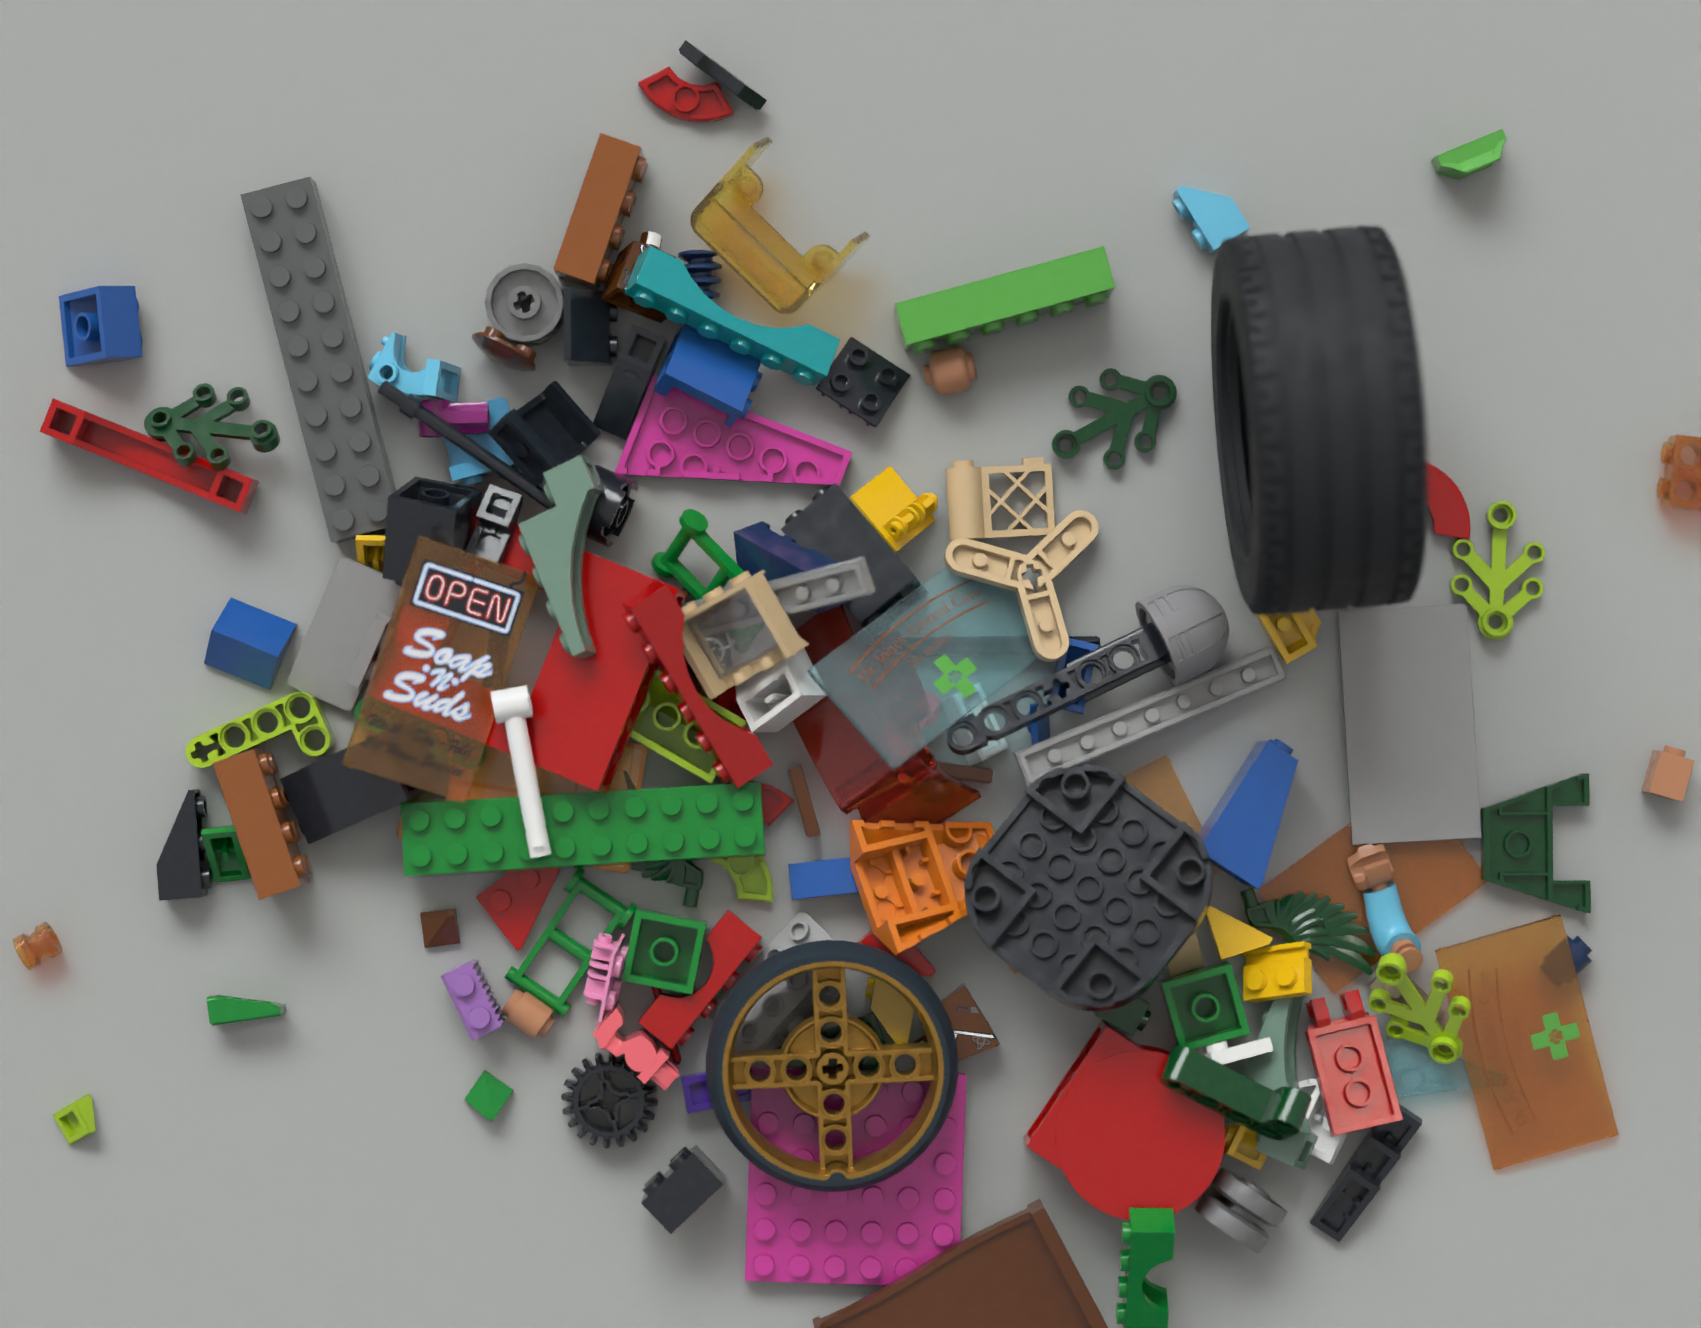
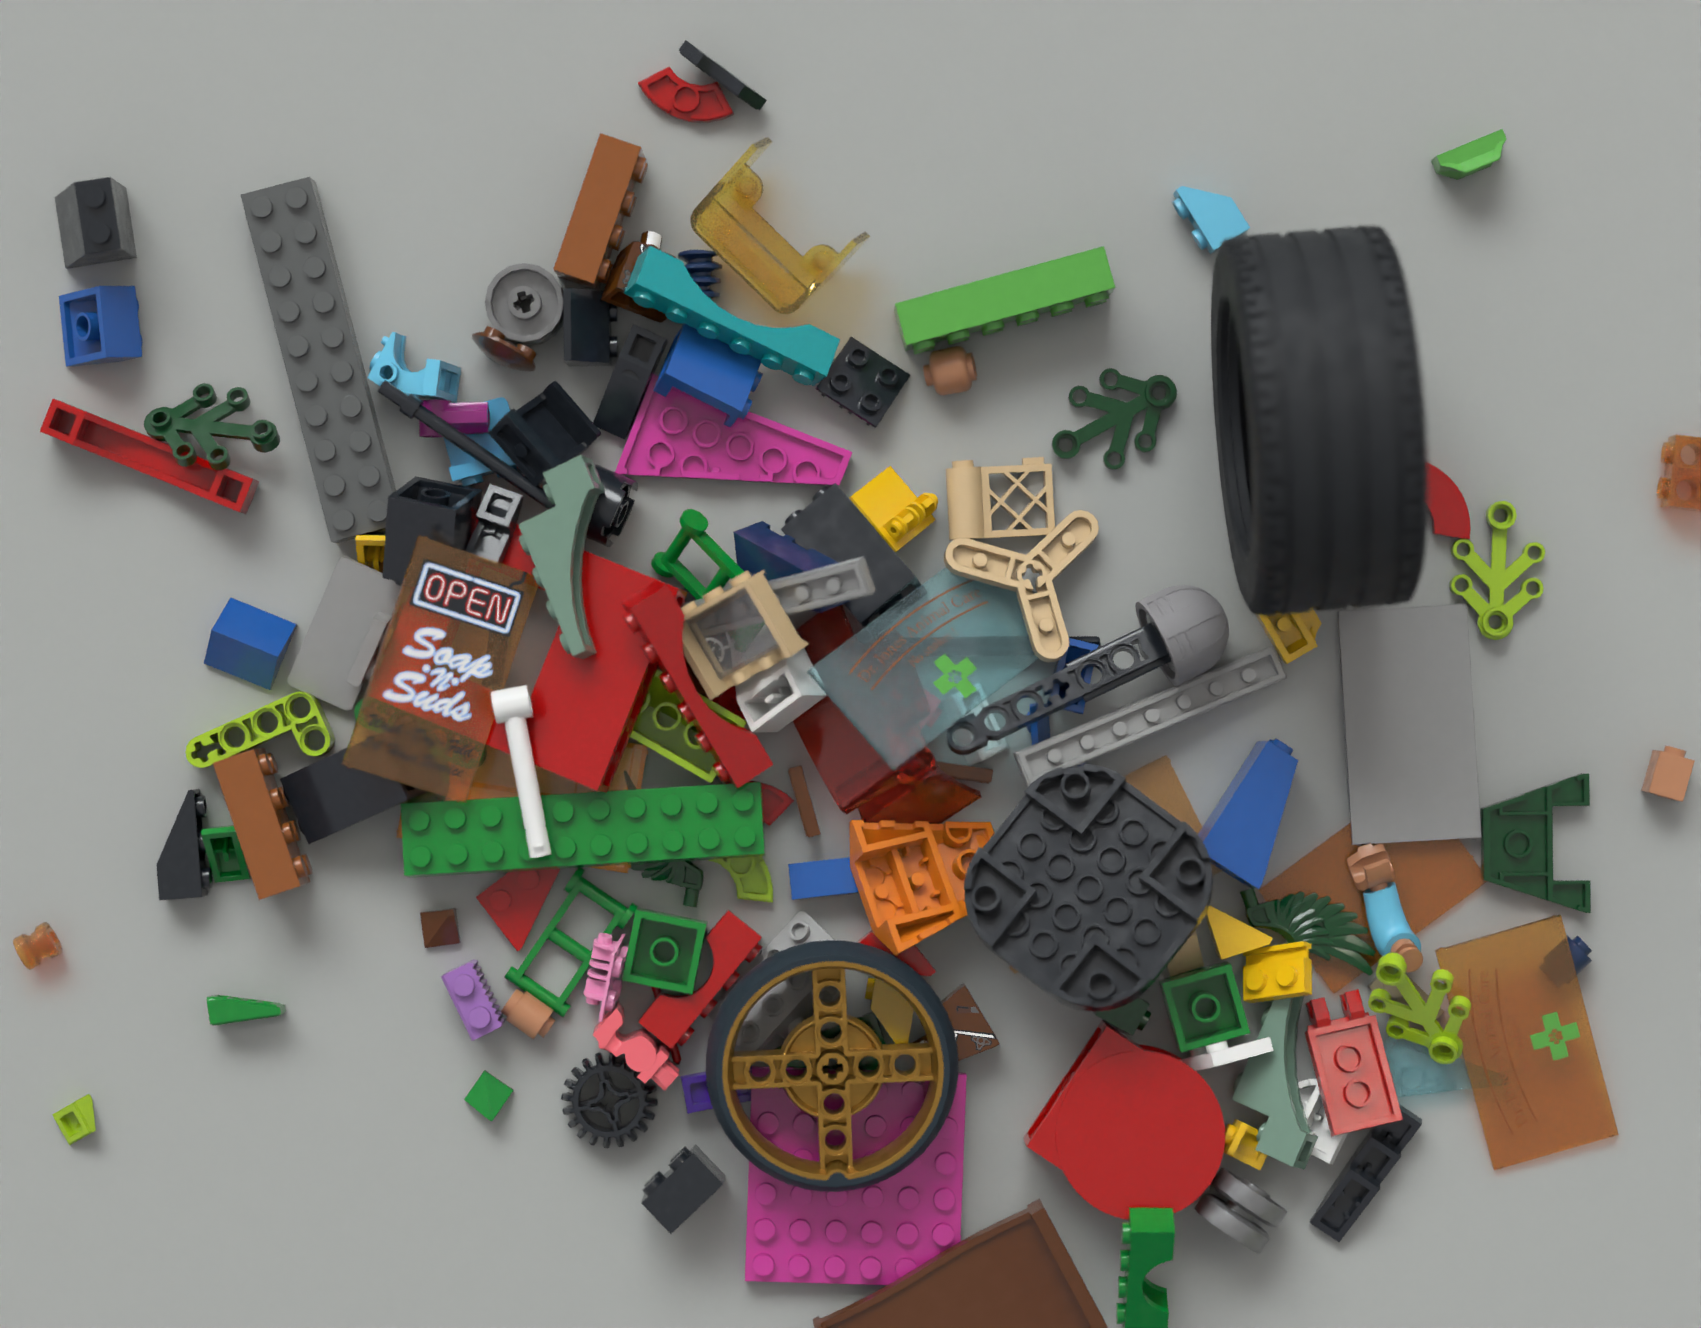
dark green beam [1160,1045,1312,1141] -> none
none -> black slope [55,177,137,269]

